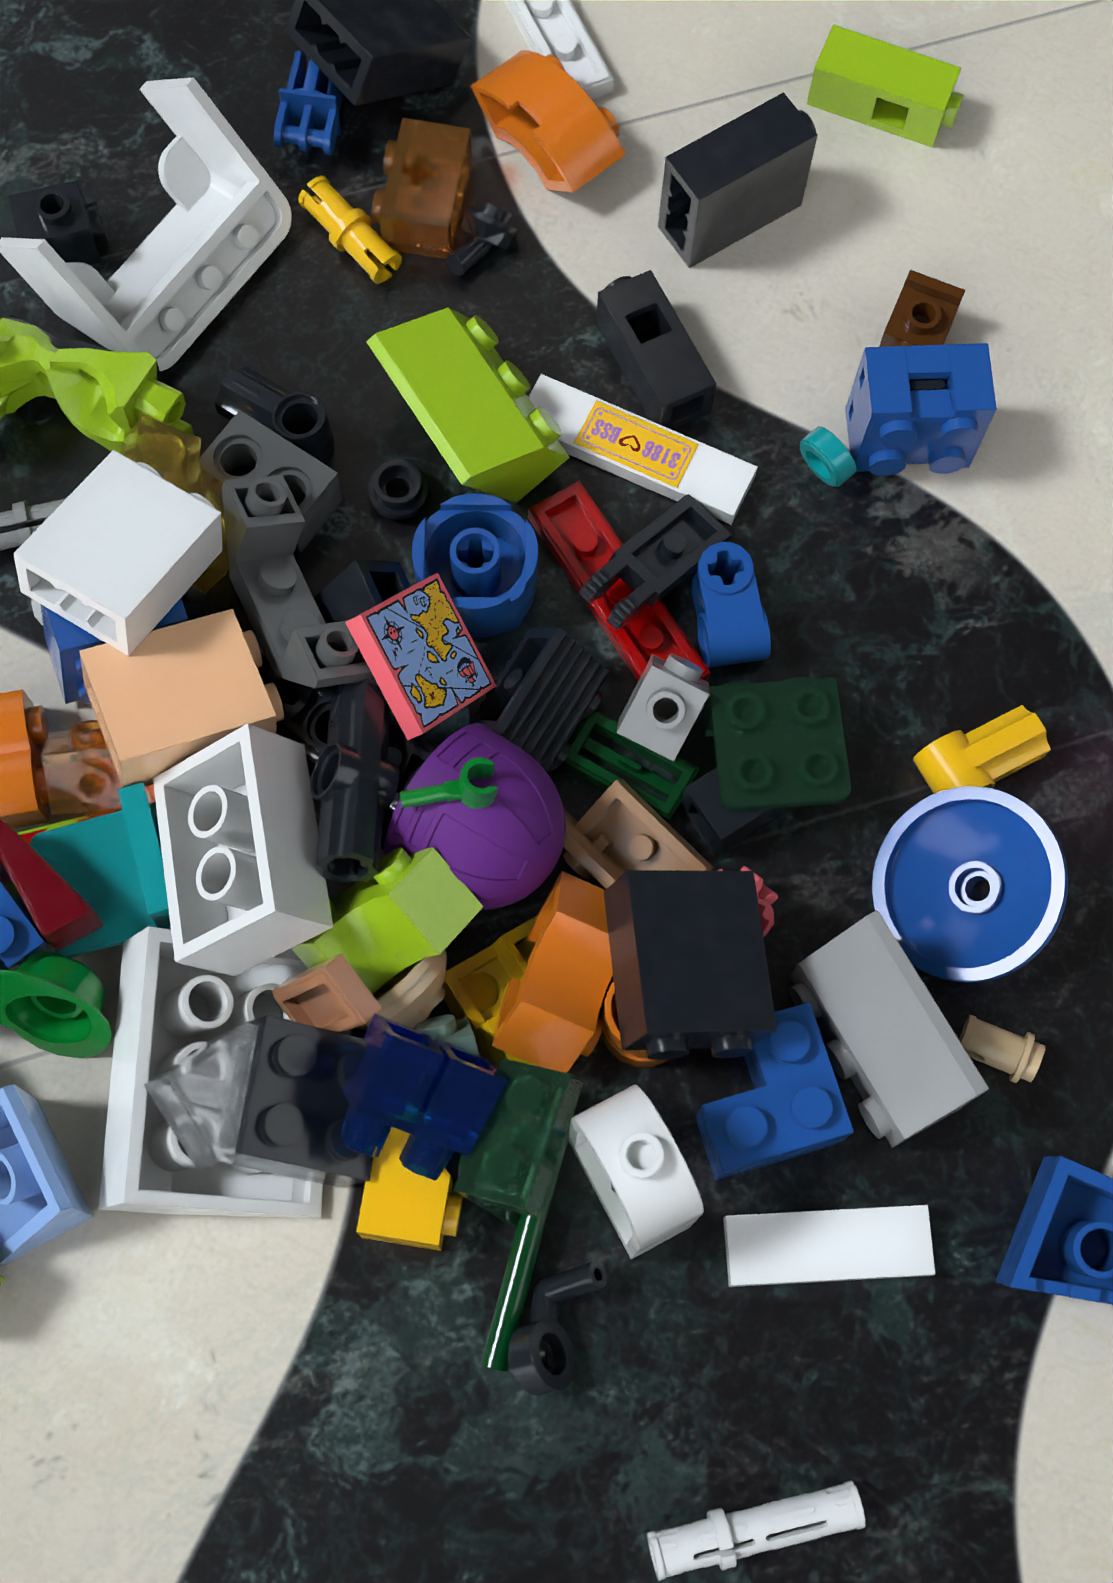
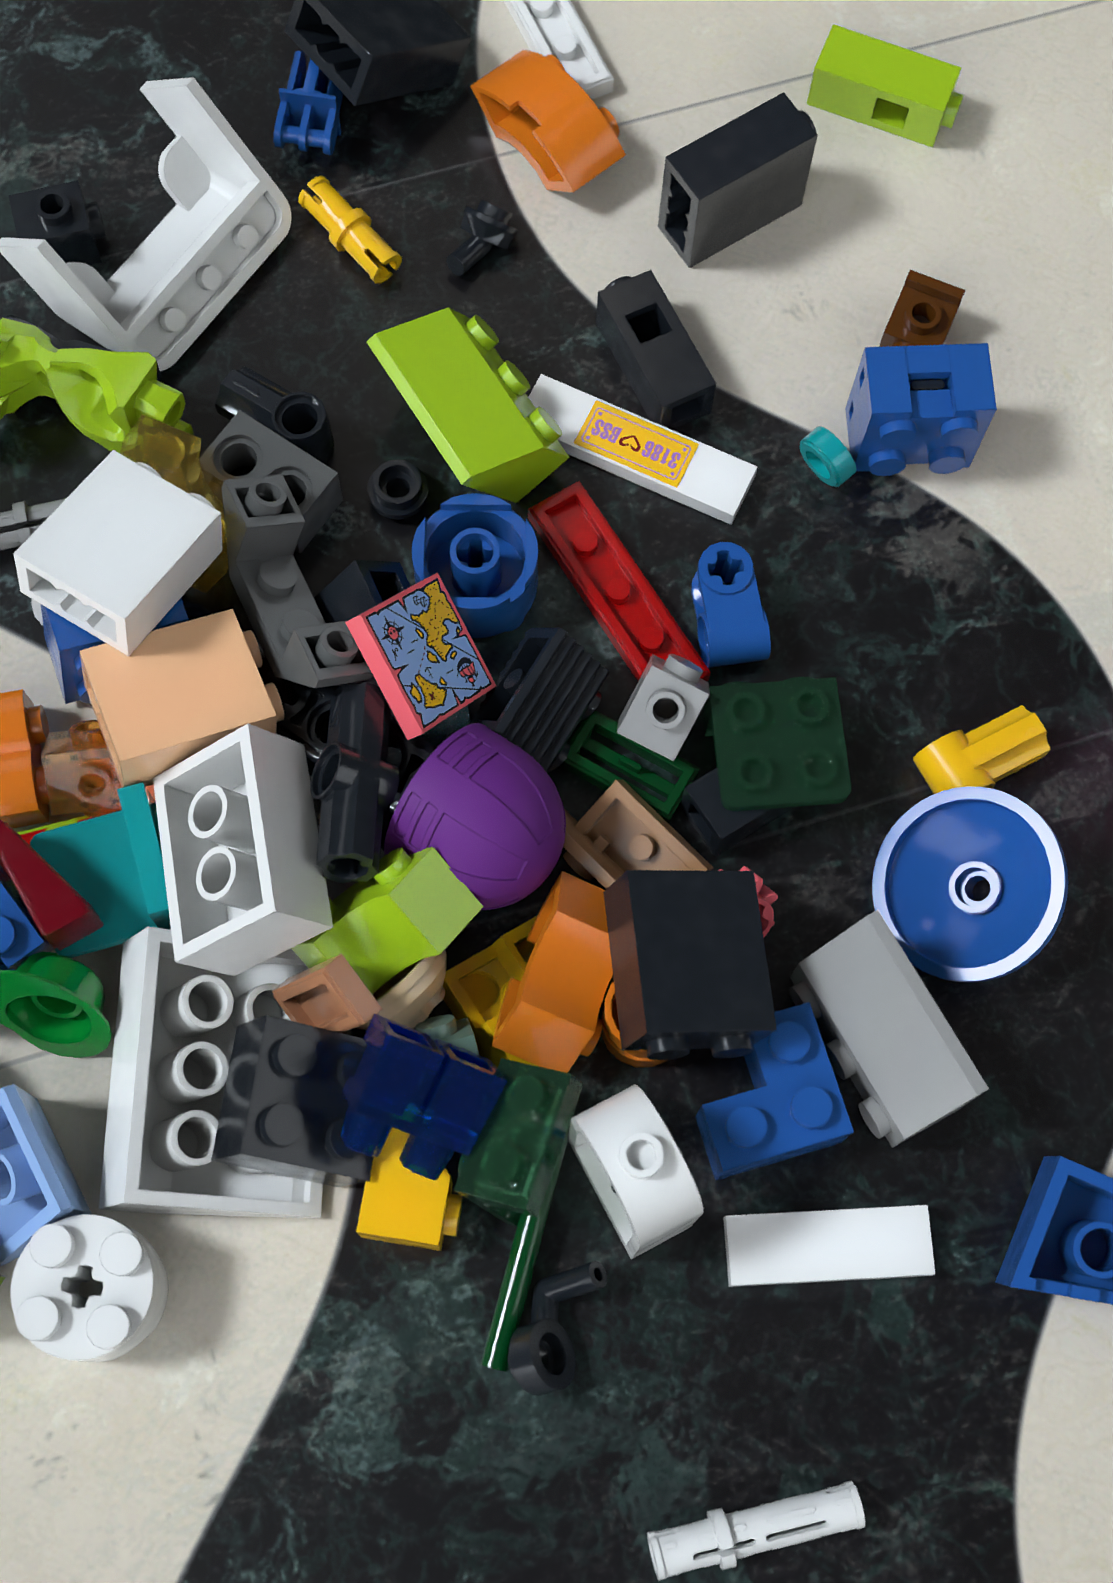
clear slope [144,1023,259,1170] -> none
clear orange brick [372,118,472,259] -> none
green hand [400,757,498,809] -> none
black hinge [579,494,732,631] -> none
tan pin [959,1014,1045,1083] -> none
none -> white brick [11,1214,168,1362]

